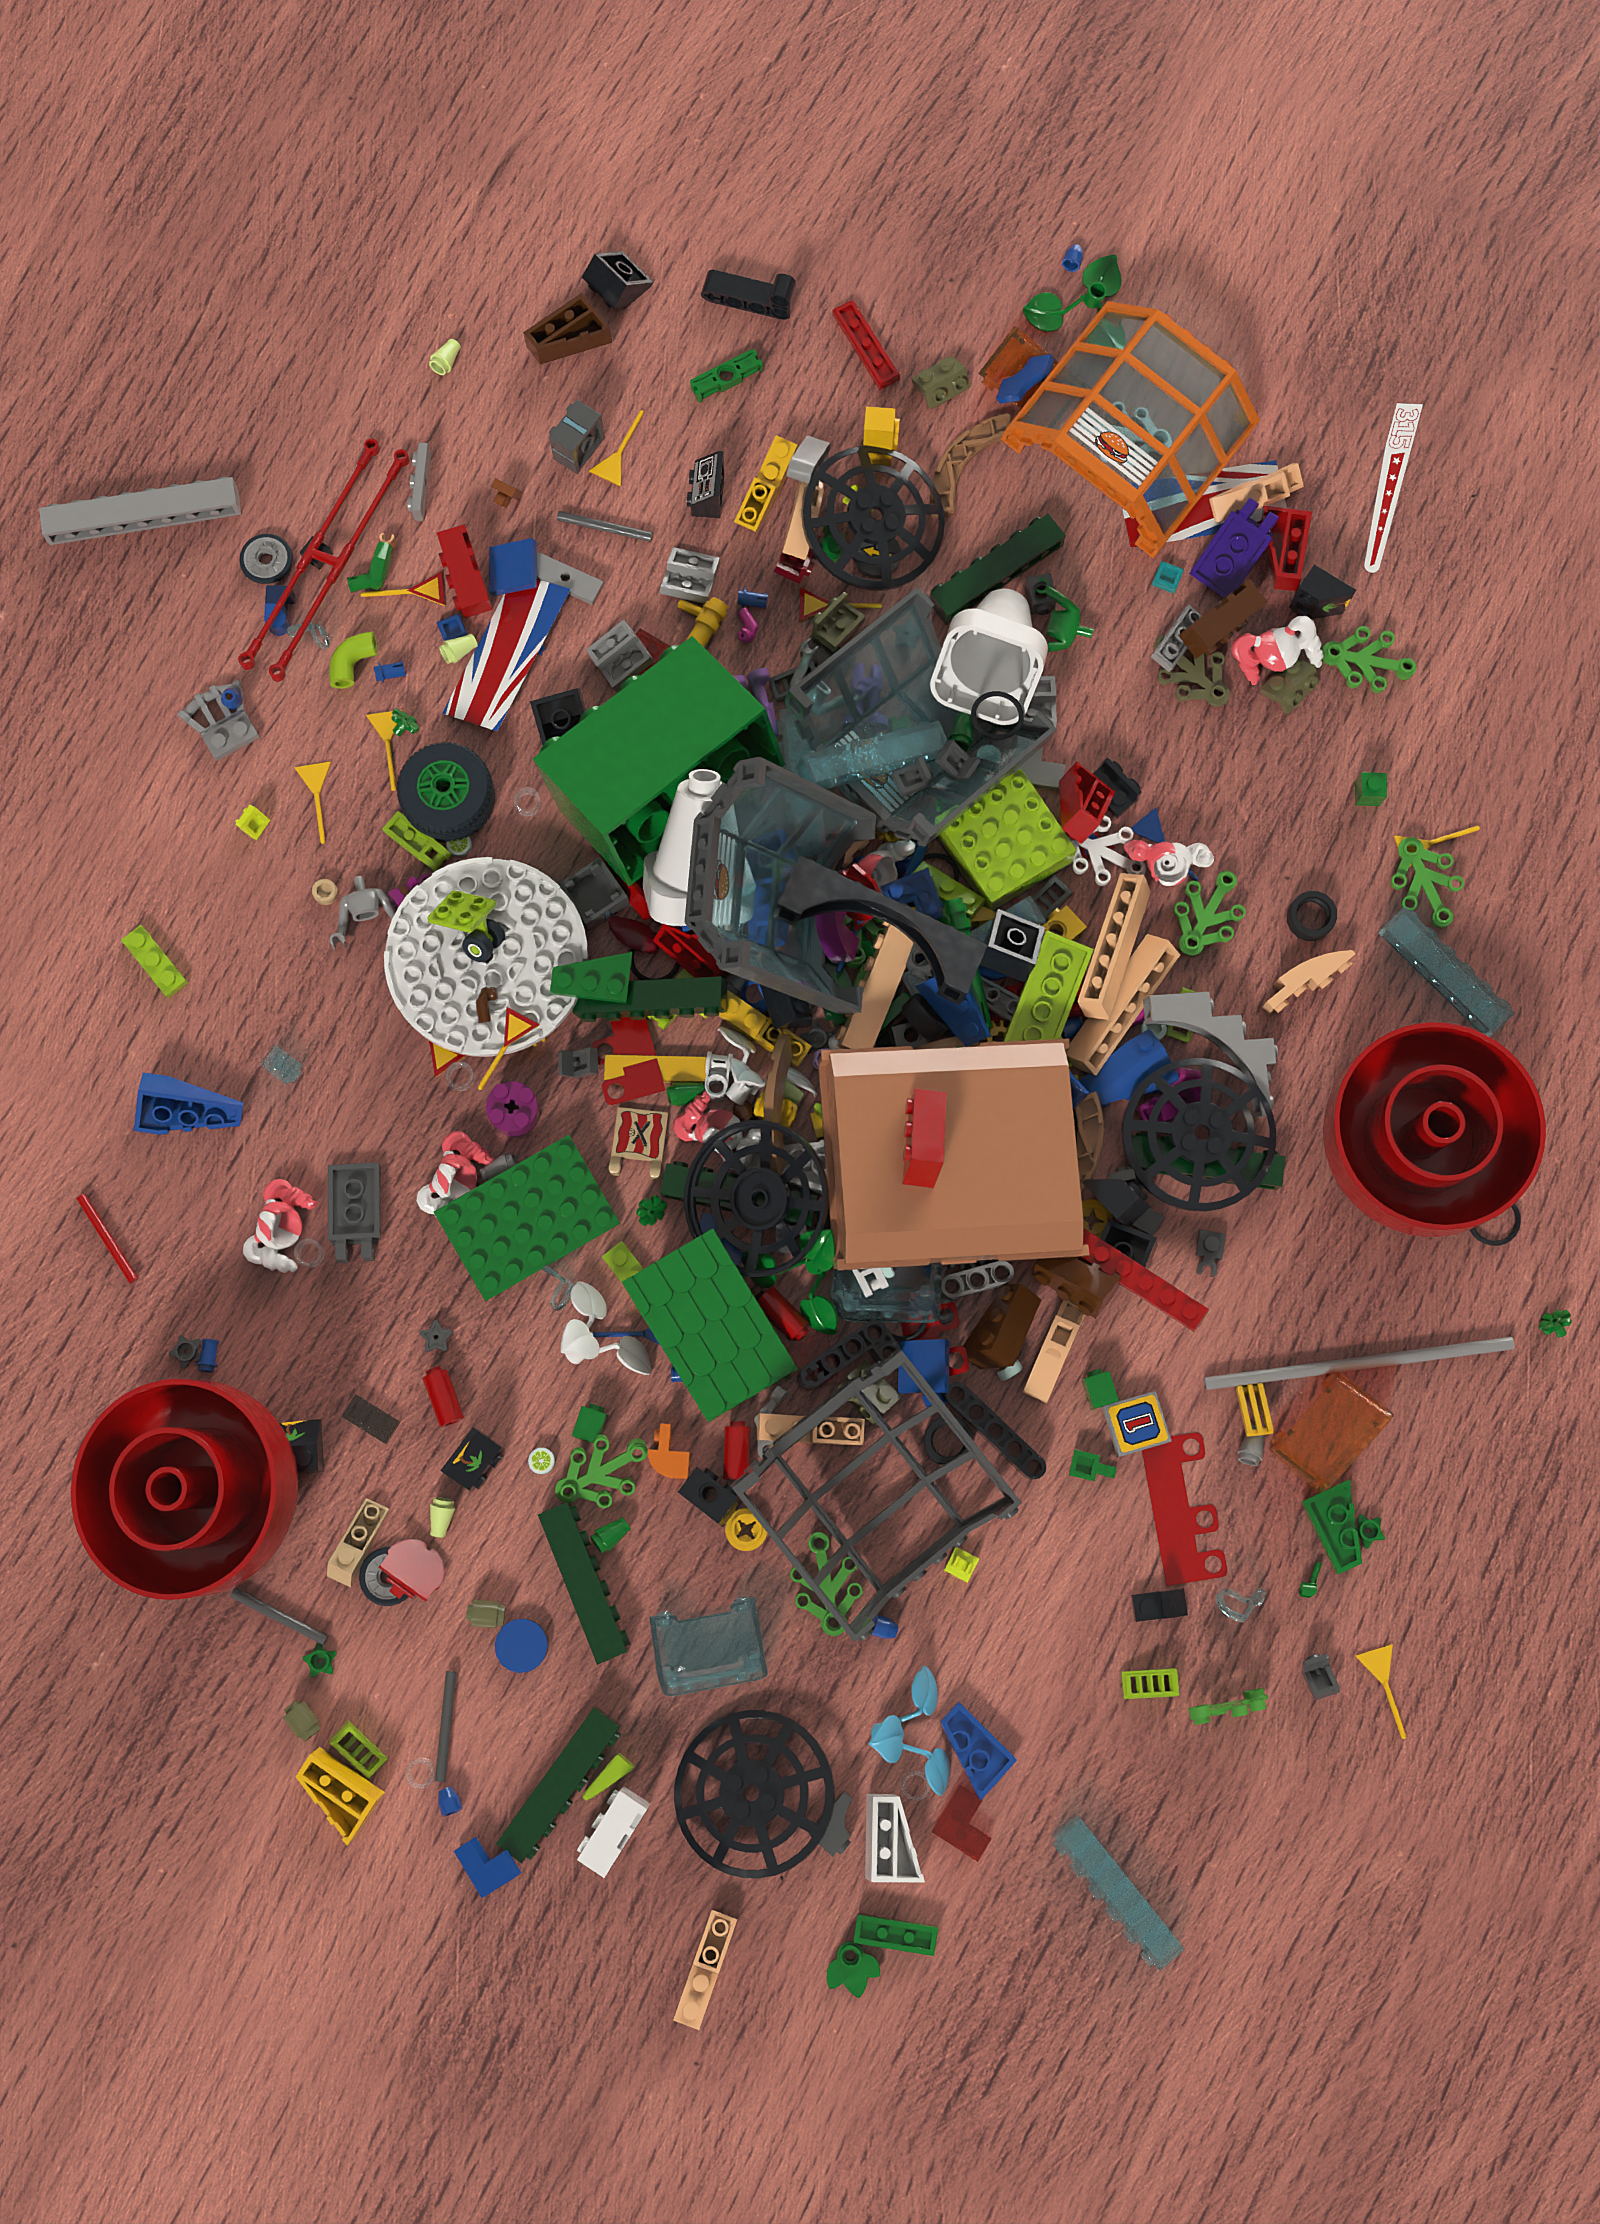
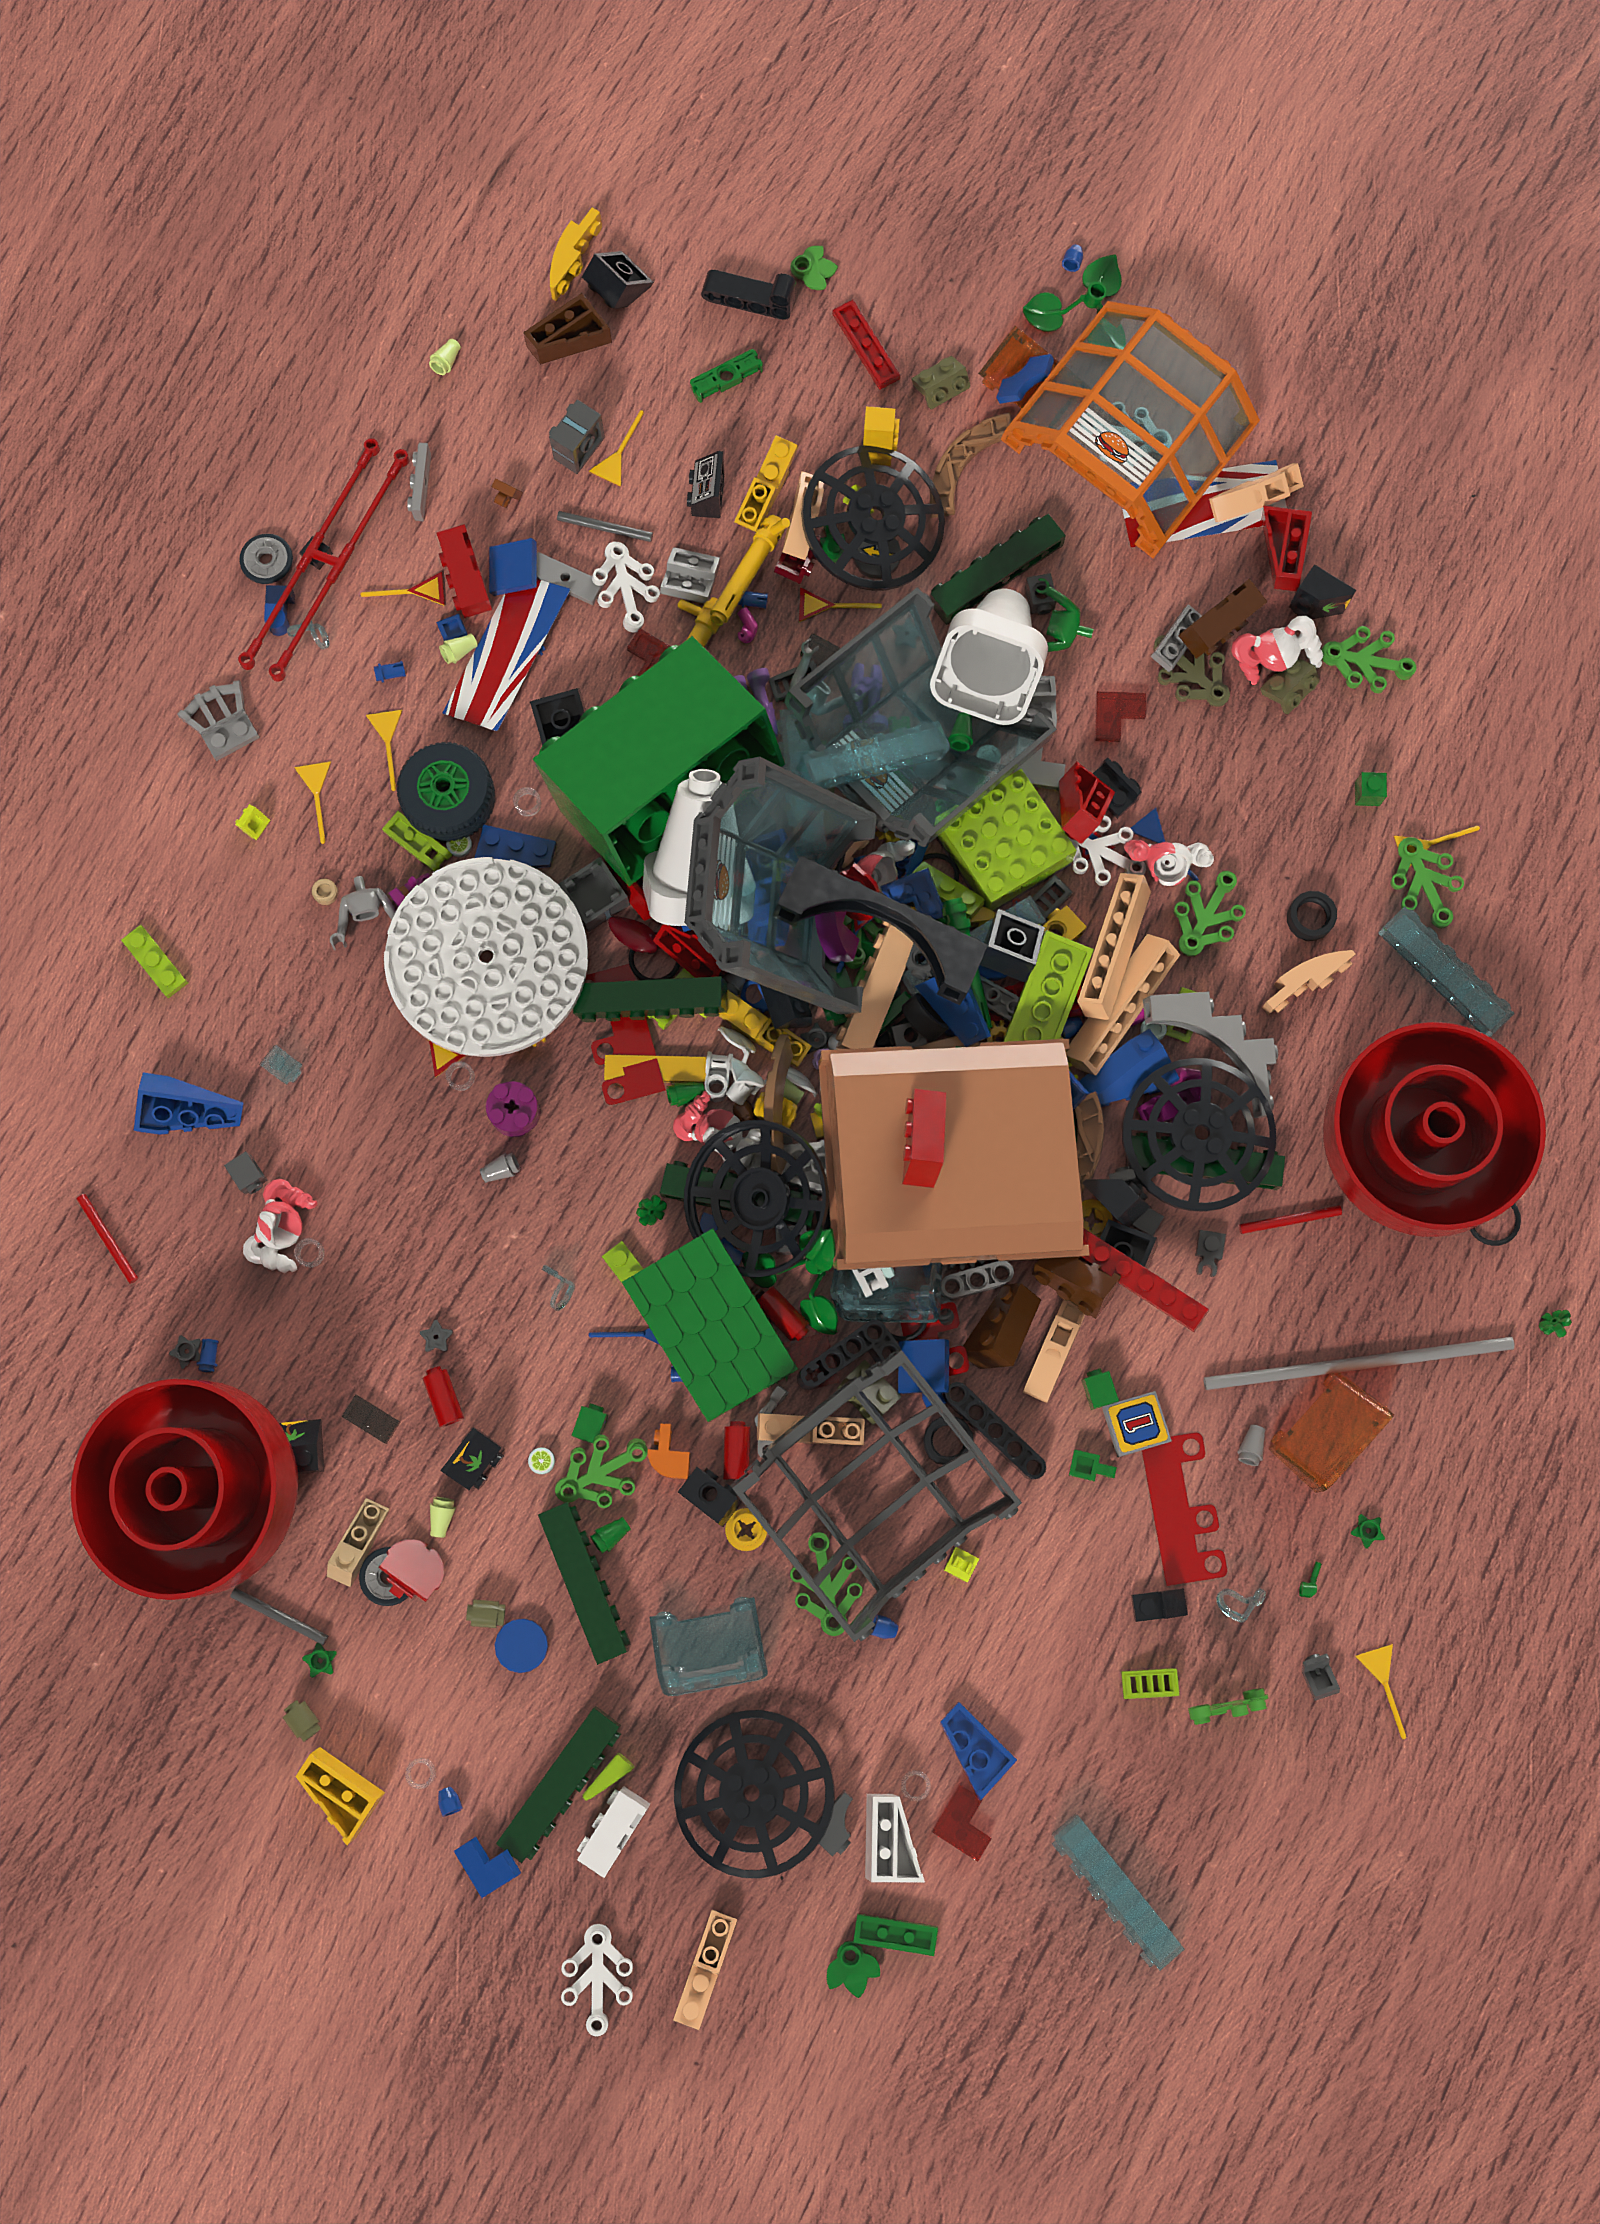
light grey brick [39,477,242,545] -> none
blue hose [221,688,243,710] -> none
dark grey tile [328,1162,381,1263] -> none
lime cylinder [329,631,378,689] -> none
lime slope [329,1720,388,1779] -> none
green arm [347,533,396,593] -> none
green plant [391,708,419,736] -> none
coral hair [416,1131,495,1217] -> none
lime plate [427,890,505,962] -> none
green plate [434,1135,620,1301] -> none
dark grey bar [435,1671,457,1782] -> none
reddish brown arm [476,986,498,1023] -> none
yellow piece [478,1007,540,1090] -> none
green wing [550,952,632,1003] -> none
dark grey bracket [558,1047,598,1079] -> none
white plant [561,1281,652,1375] -> none
light grey slope [586,619,654,692] -> none
flag [609,1107,668,1180] -> none
light grey beam [787,435,830,484] -> none
olive bracket [811,592,866,652] -> none
medium azure plant [869,1665,950,1796] -> none
dark grey bracket [891,757,933,797] -> none
dark grey bracket [935,740,981,780] -> none
black tyre [971,691,1024,740] -> none
light aqua tile [996,1359,1023,1381] -> none
teal tile [1152,561,1184,594] -> none
dark purple tile [1189,498,1280,598] -> none
yellow tile [1236,1383,1274,1437] -> none
green wing [1301,1479,1362,1574] -> none
sticker [1364,403,1423,573] -> none
none -> dark grey brick [224,1151,268,1194]
none -> blue wing [474,825,557,869]
none -> yellow slope [550,207,602,301]
none -> white plant [561,1924,633,2036]
none -> white plant [592,542,660,633]
none -> yellow cylinder [710,515,790,625]
none -> bright green plate [790,246,838,290]
none -> clear red tile [1095,691,1146,742]
none -> red bar [1239,1205,1342,1234]

